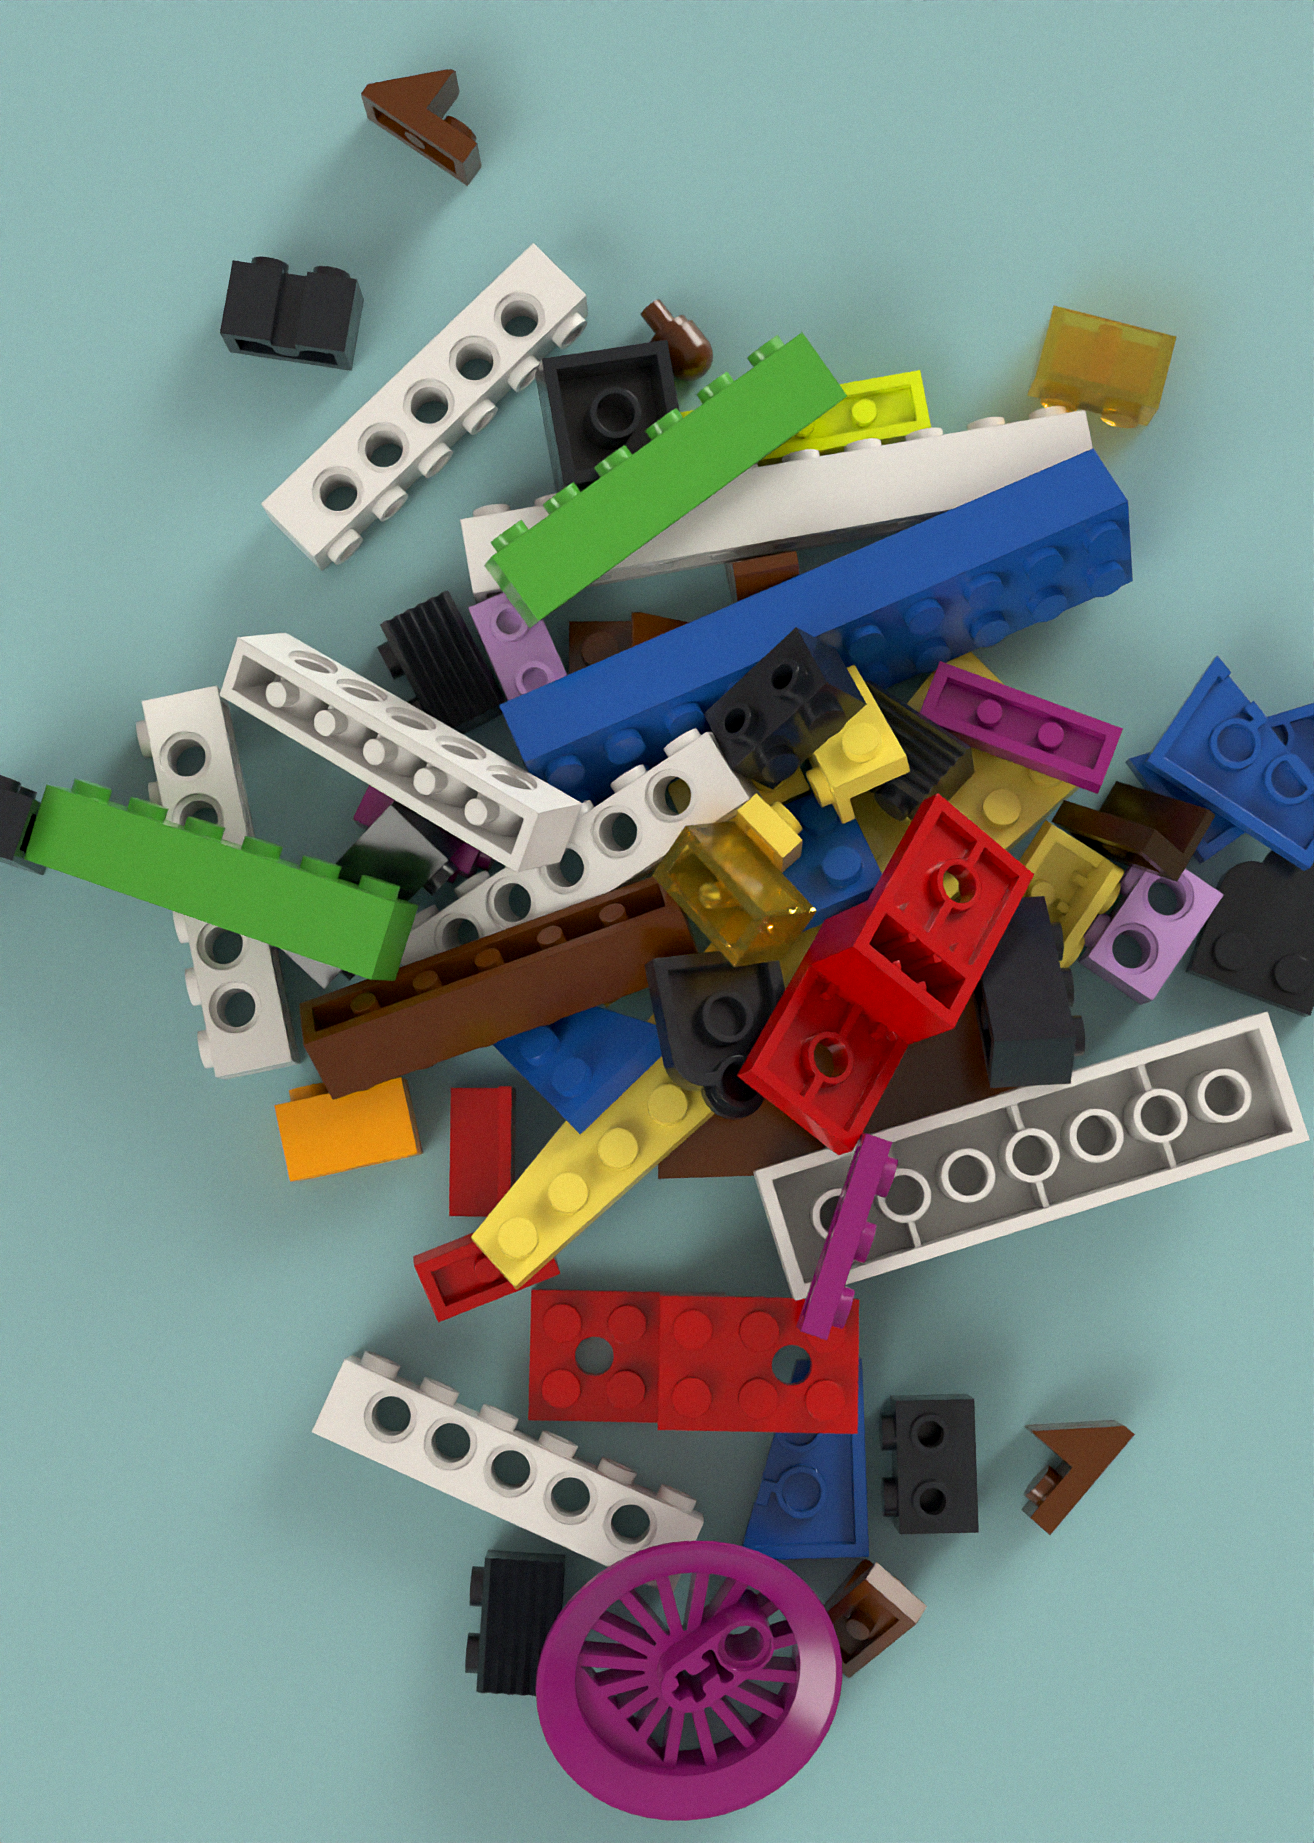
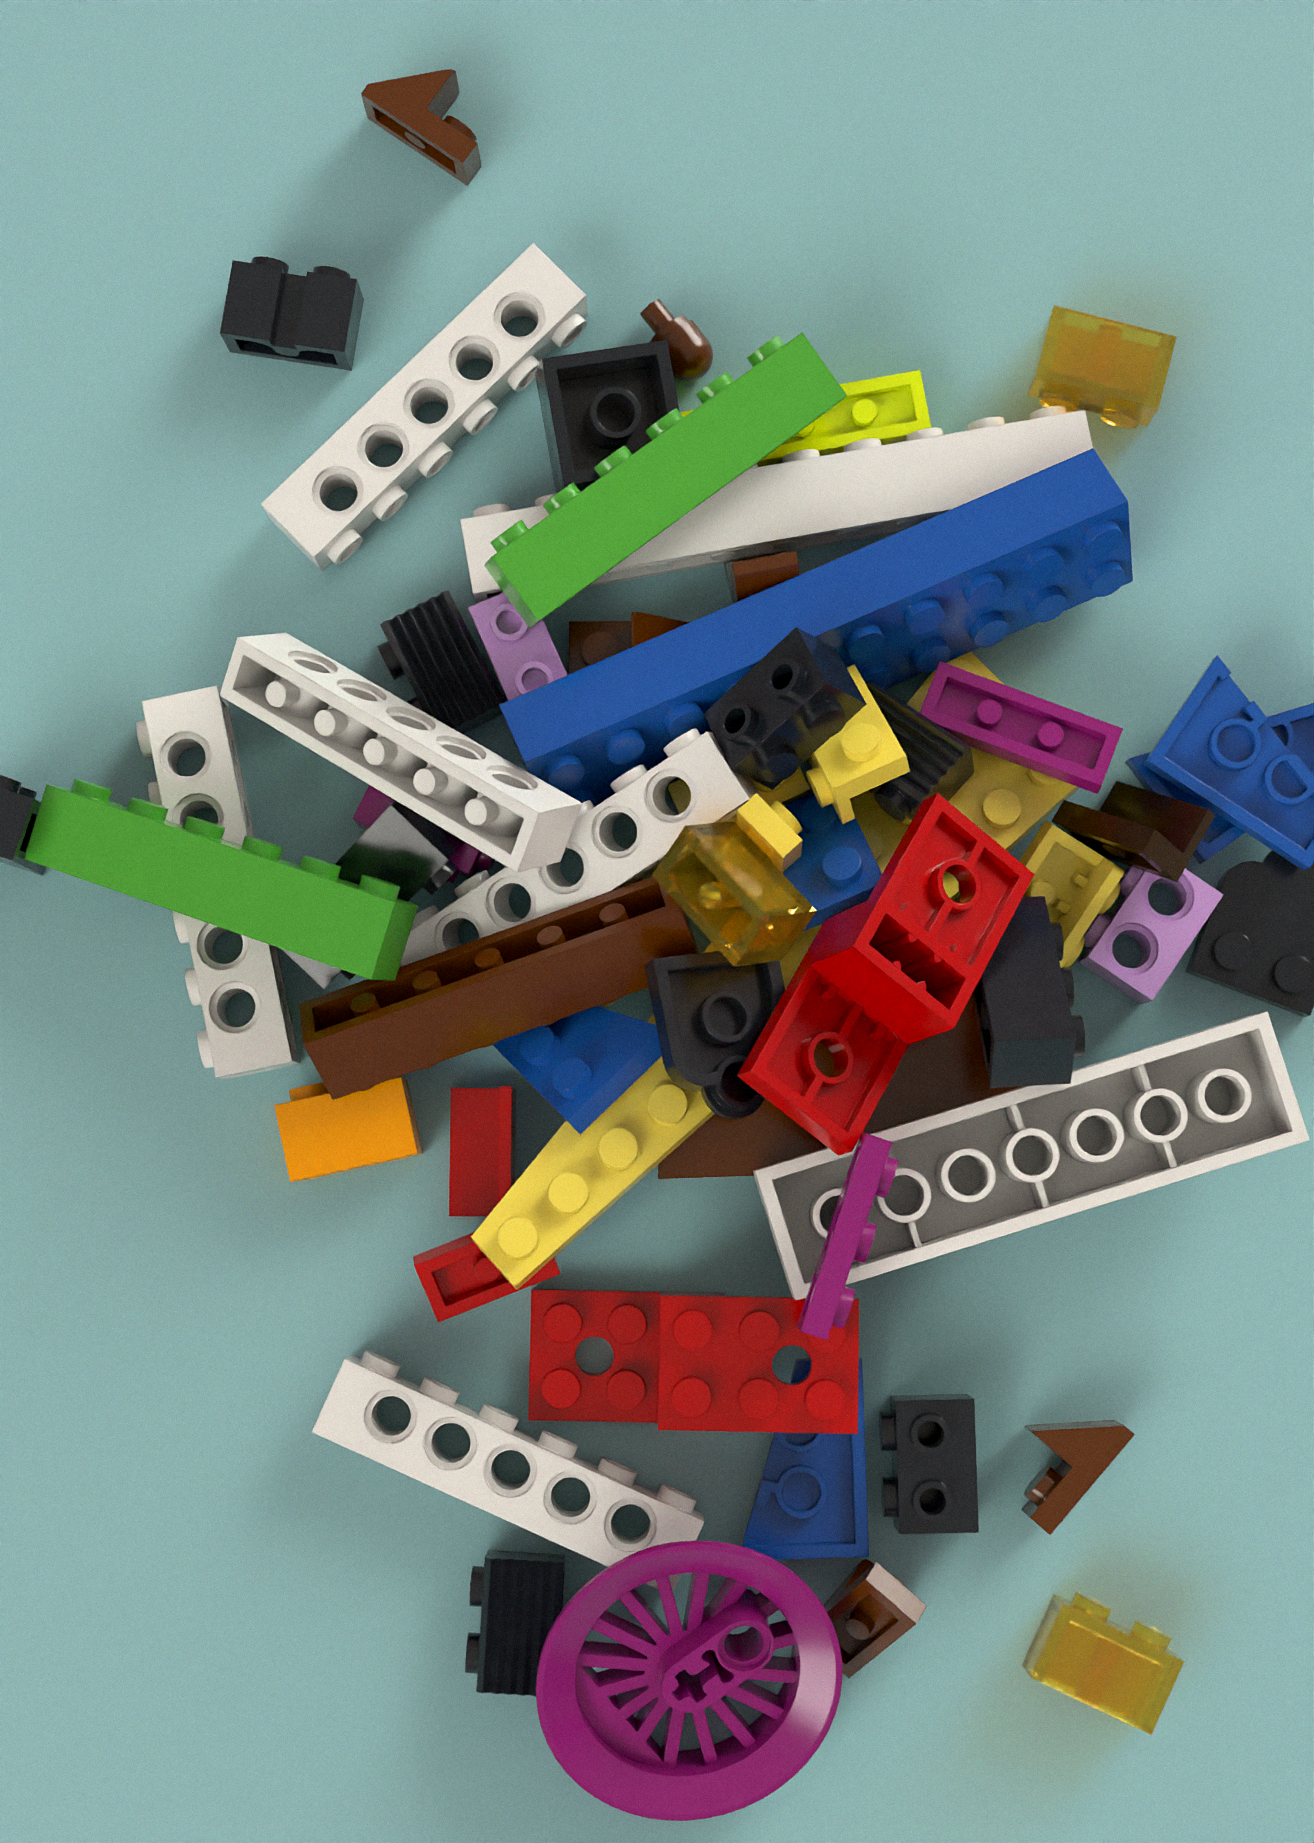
none -> clear yellow brick [1022,1592,1184,1735]

